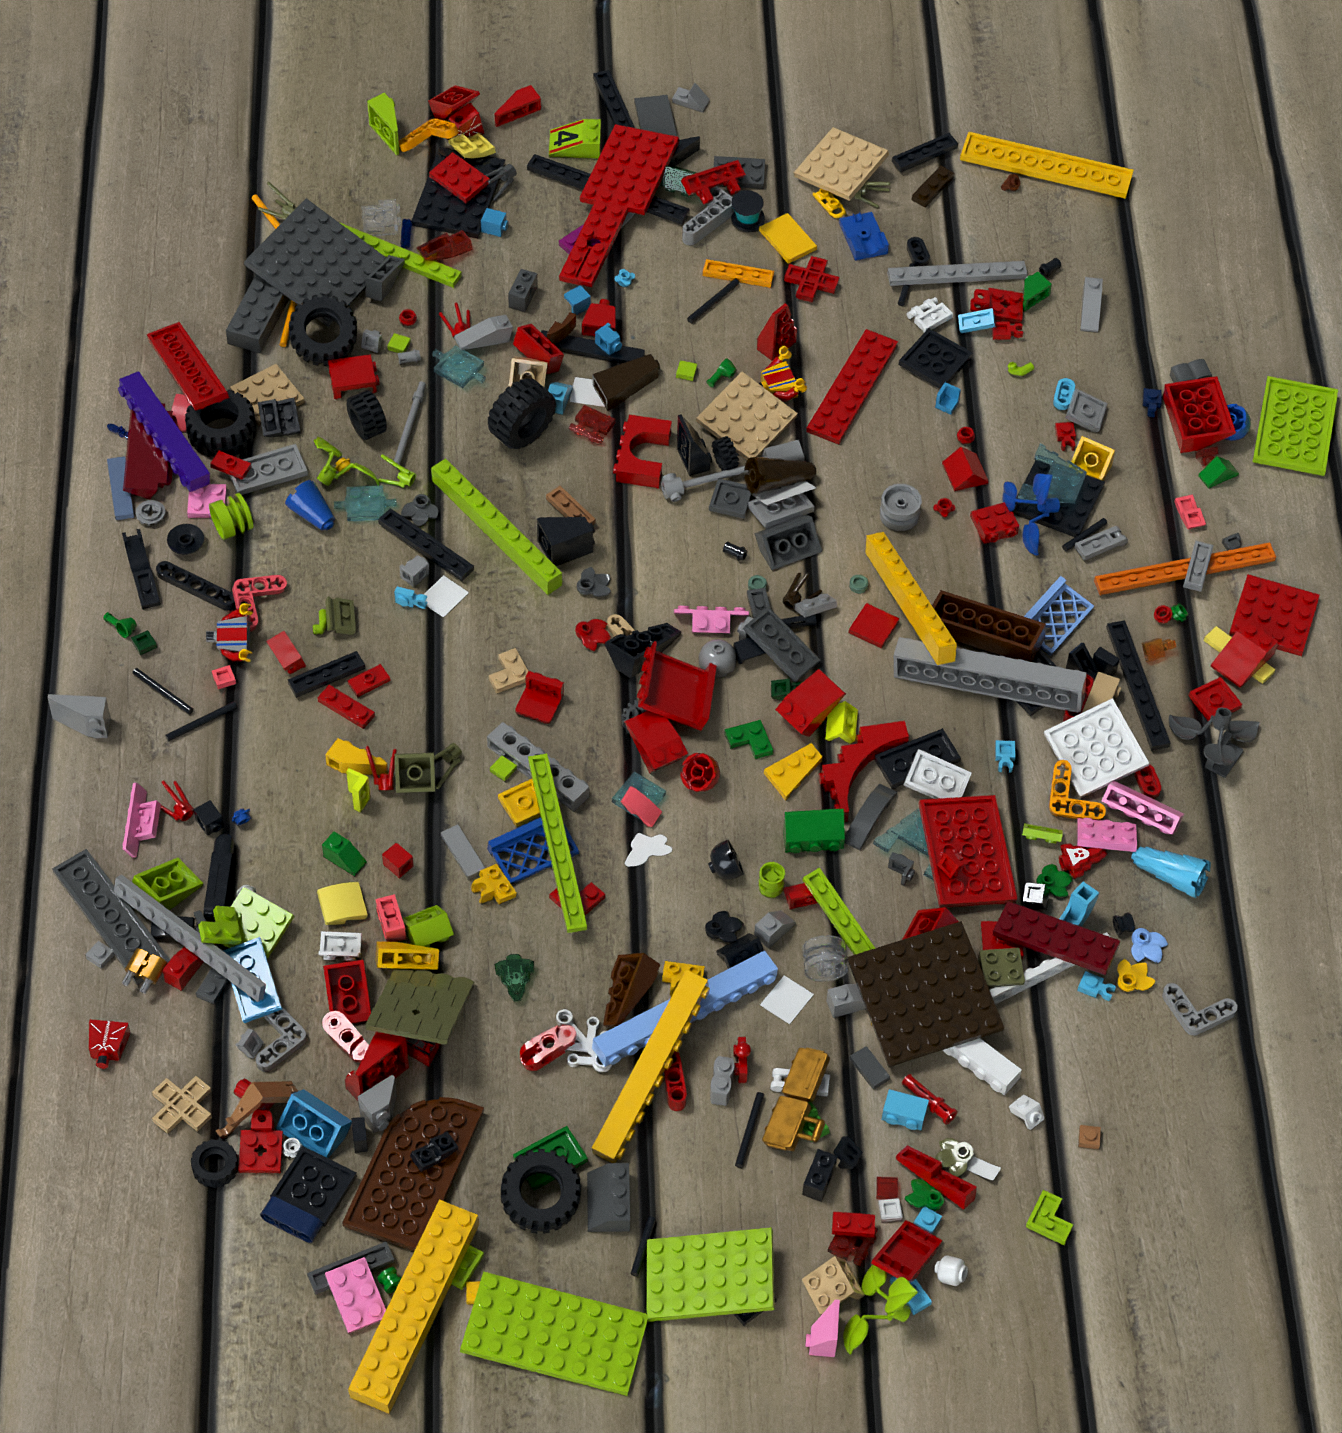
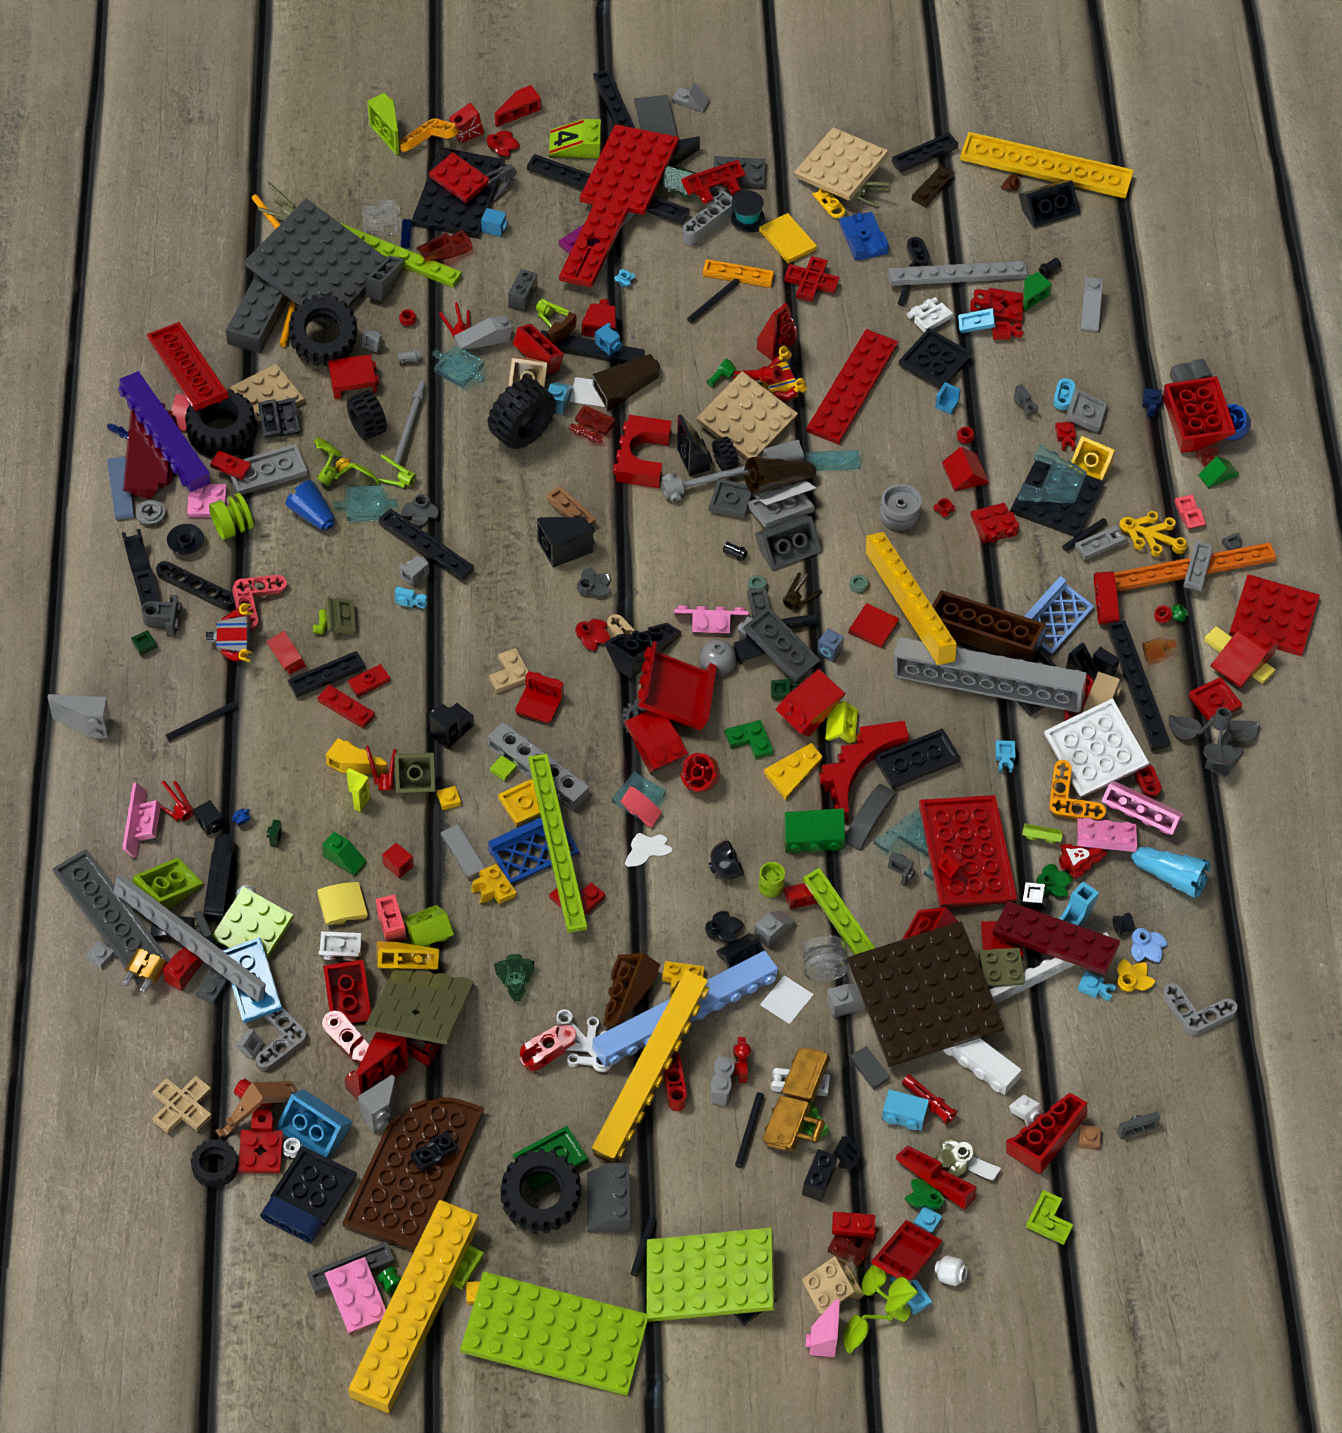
red torso [89,1019,131,1069] -> none
green bar [103,612,137,638] -> none
black bar [132,668,194,715] -> none
lime plate [198,906,242,945] -> none
coral plate [212,665,236,689] -> none
black piece [351,1117,368,1153] -> none
lime tile [387,333,411,353] -> none
white sticker [424,575,469,617] -> none
red slope [428,85,480,121] -> none
lime brick [431,458,562,595] -> none
olive plant [434,743,462,789] -> none
light yellow slope [448,133,496,158] -> none
dark azure panel [564,285,591,315] -> none
lime tile [676,360,697,381] -> none
light grey plate [795,594,837,617] -> none
clear red tile [876,1177,898,1199] -> none
white tile [878,1198,902,1222] -> none
white plate [903,749,971,799] -> none
blue plant [1002,473,1060,555] -> none
lime arm [1007,362,1034,376] -> none
lime plate [1252,376,1338,476] -> none
none -> dark grey pin [141,595,182,636]
none -> dark green plate [266,819,283,847]
none -> black brick [429,703,474,750]
none -> yellow plate [437,786,461,811]
none -> red plate [486,131,520,157]
none -> lime plant [536,299,577,328]
none -> red pin [733,365,783,382]
none -> clear light blue plate [804,450,860,471]
none -> sand blue brick [817,628,844,662]
none -> red wedge [1006,1092,1088,1174]
none -> dark grey plate [1014,384,1038,417]
none -> black slope [1018,180,1080,228]
none -> red beam [1094,571,1119,625]
none -> dark grey plate [1117,1111,1160,1139]
none -> yellow plant [1119,511,1188,557]

